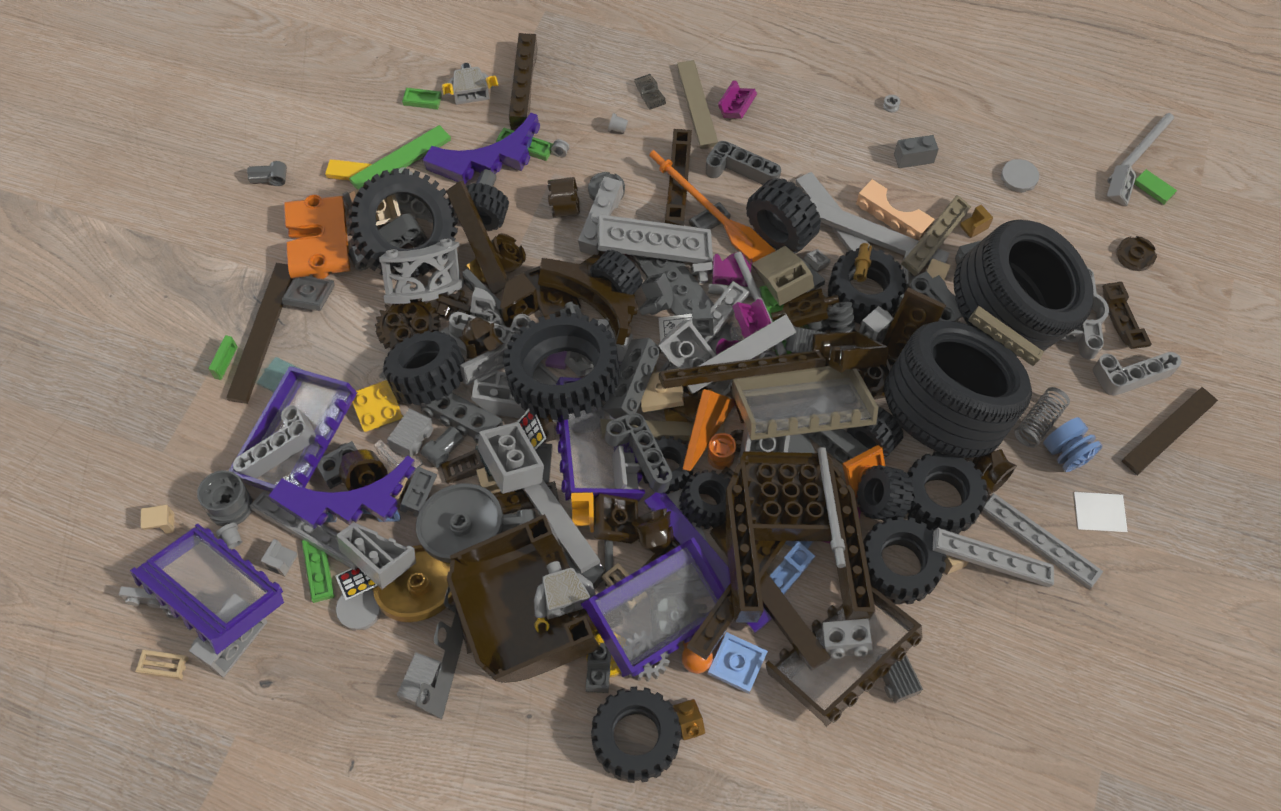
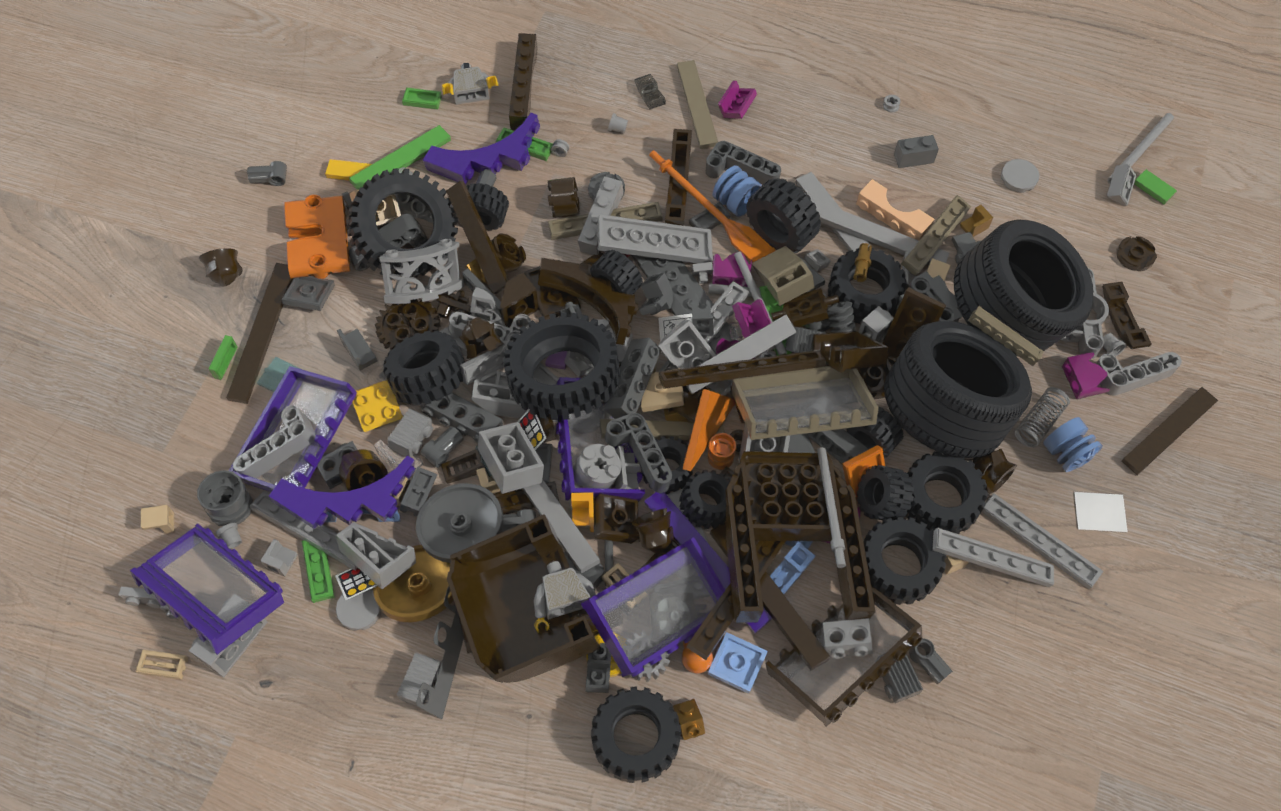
none -> dark brown helmet [199,248,243,287]
none -> dark grey panel [337,329,377,371]
none -> dark tan tile [548,202,663,240]
none -> light grey brick [573,444,621,489]
none -> medium blue wheel [712,166,762,217]
none -> dark grey piece [909,638,953,684]
none -> dark grey tile [952,232,976,251]
none -> magenta piece [1062,352,1110,400]
none -> light grey piece [1103,333,1126,357]

